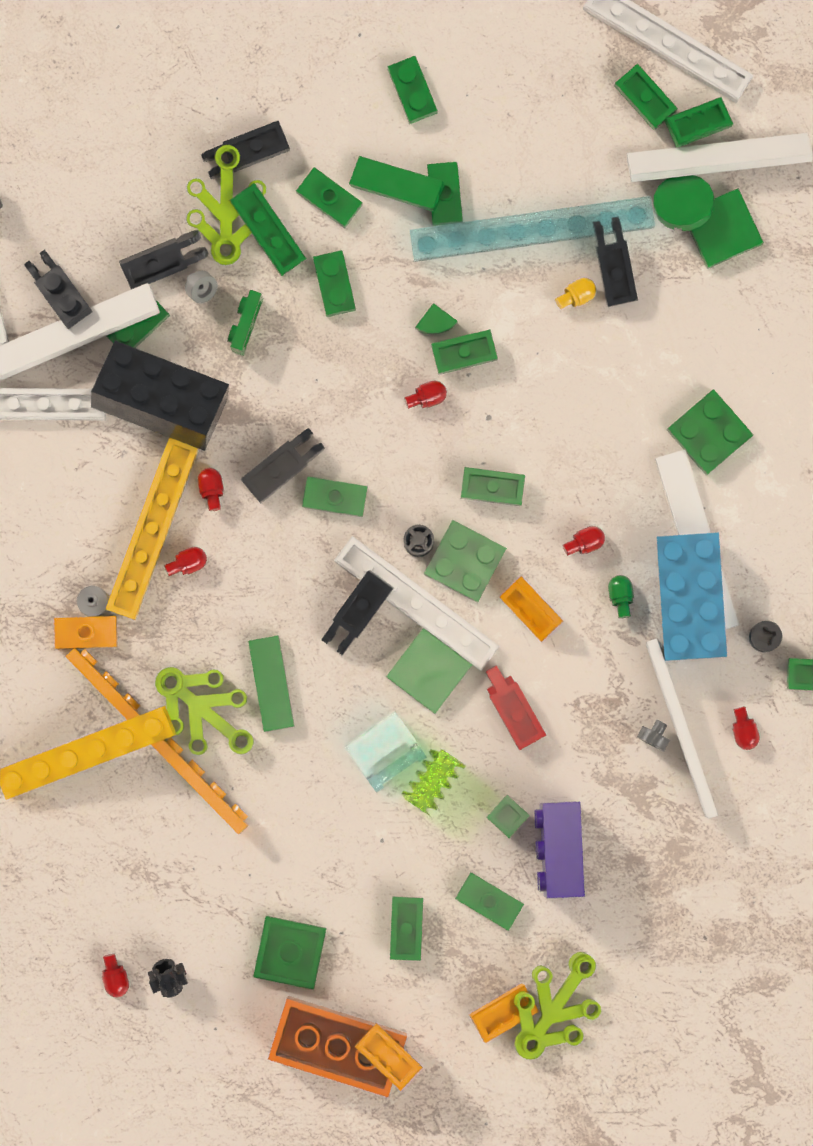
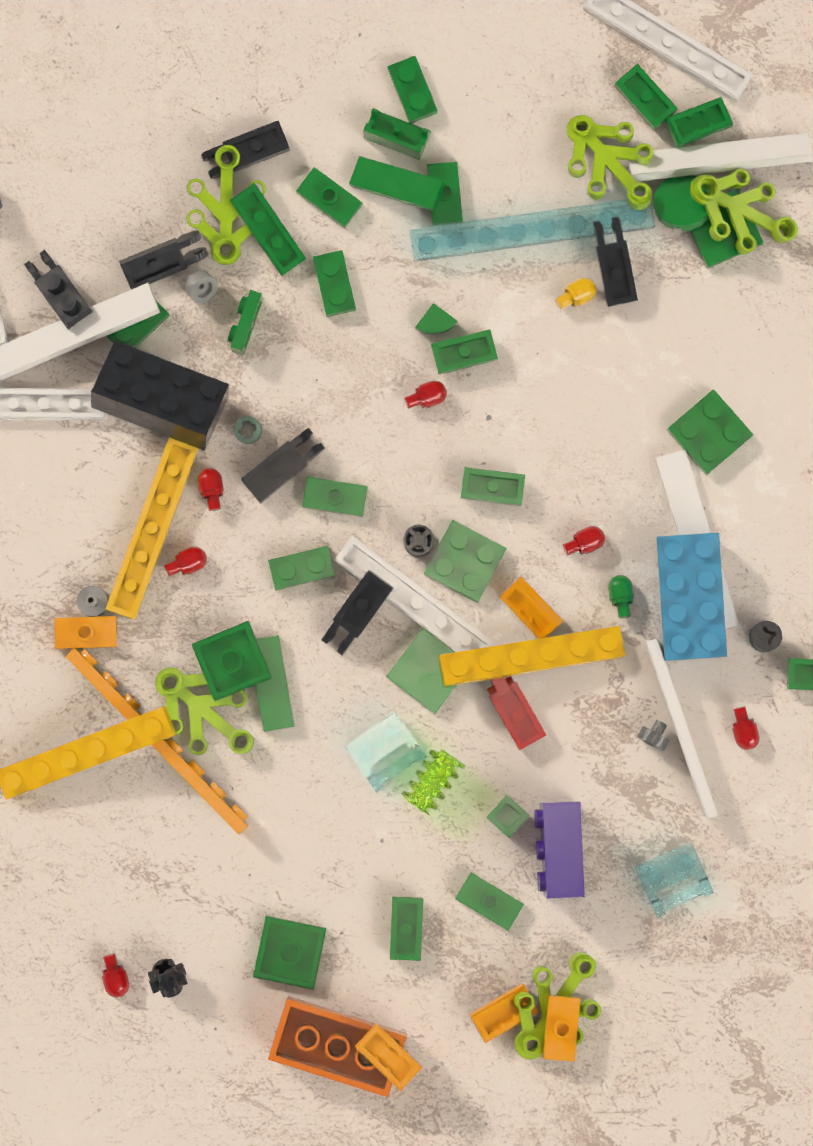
none -> green tile [191,621,272,702]
none -> sand green bush [234,416,262,444]
none -> green plate [268,546,335,591]
none -> green hinge [363,108,431,160]
none -> yellow plate [438,626,626,687]
none -> light orange plate [542,995,580,1062]
none -> lime plant [566,115,653,210]
none -> clear light blue plate [634,842,714,918]
none -> lime plant [690,168,798,255]

